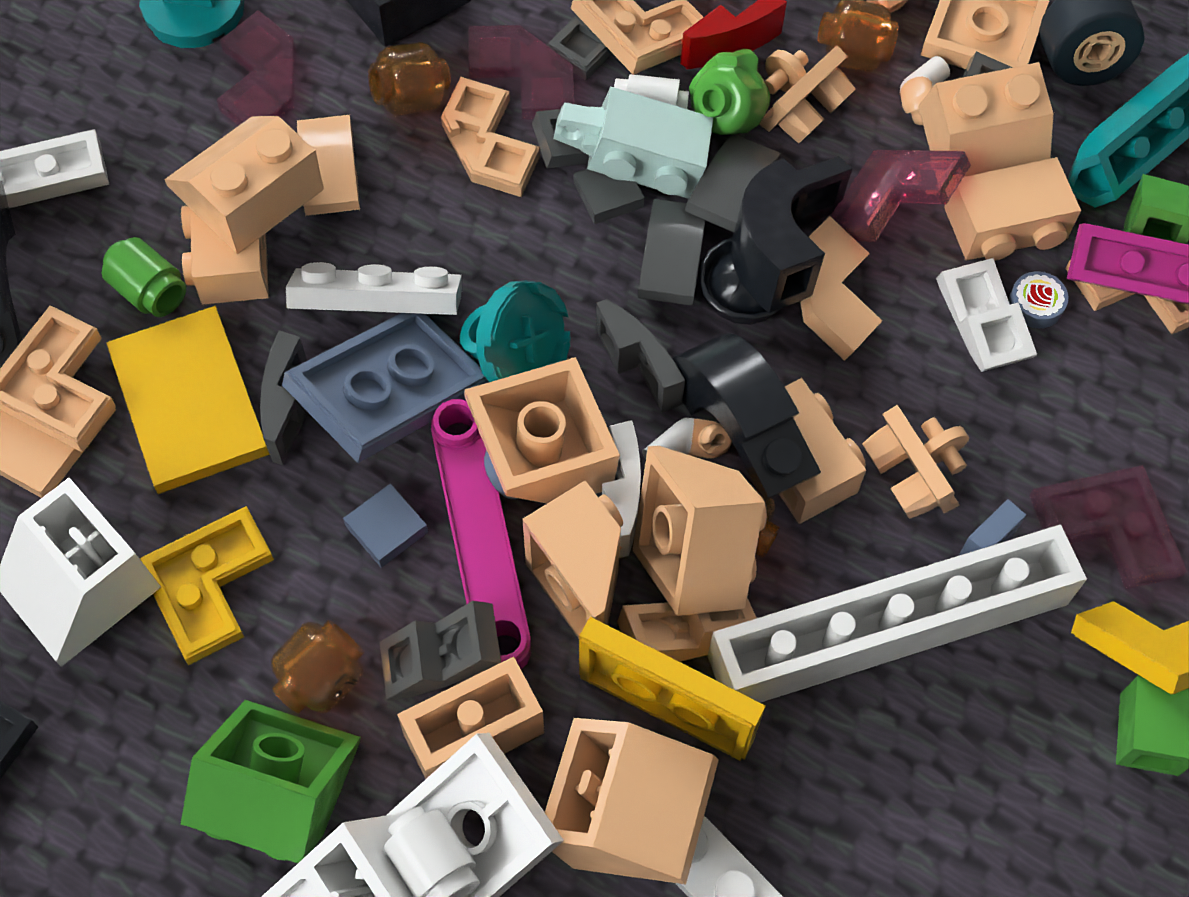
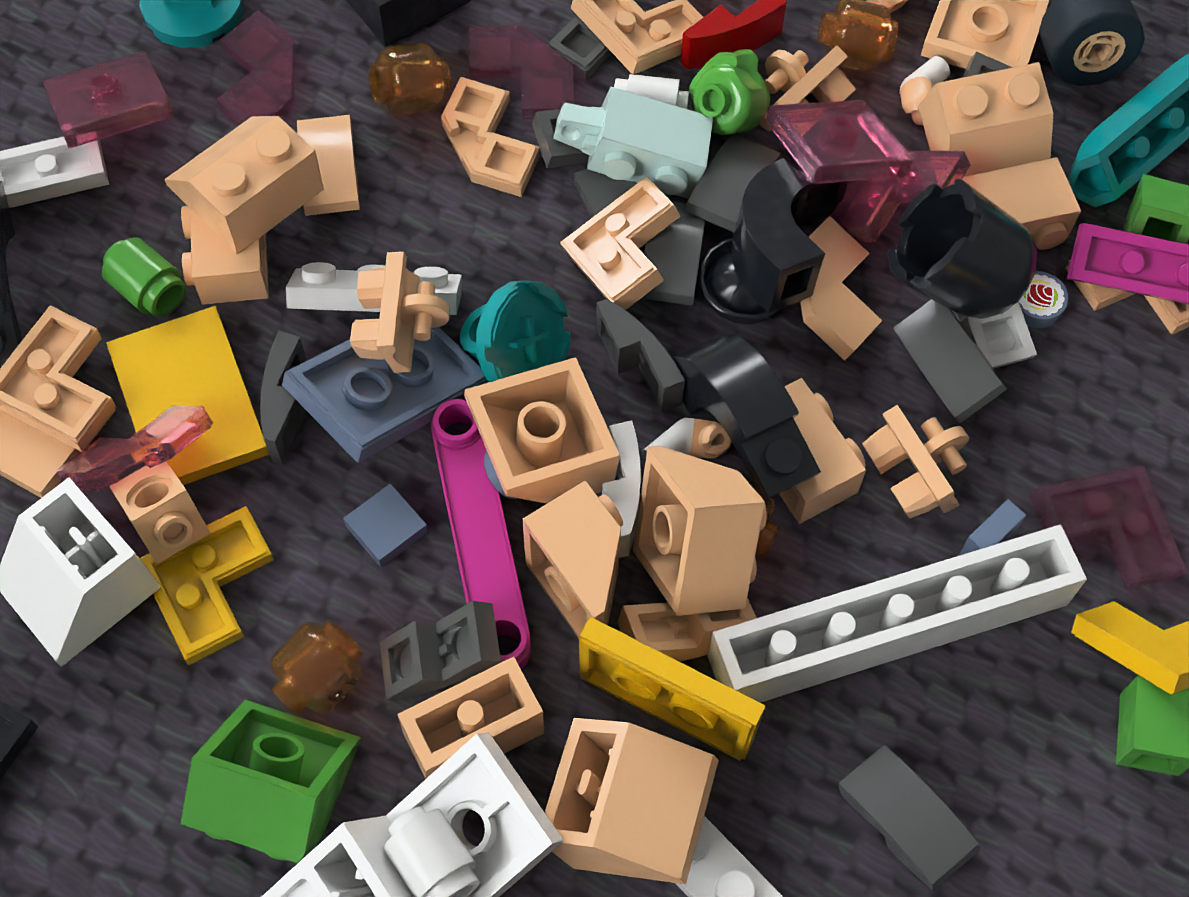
none -> clear pink plate [42,51,173,148]
none -> clear pink tile [55,405,213,491]
none -> light nougat brick [109,456,210,564]
none -> light nougat hips [350,251,450,373]
none -> light nougat tile [560,176,681,310]
none -> clear pink plate [766,100,914,184]
none -> dark grey slope [838,744,980,891]
none -> black cylinder [888,179,1038,319]
none -> dark grey slope [893,299,1007,423]

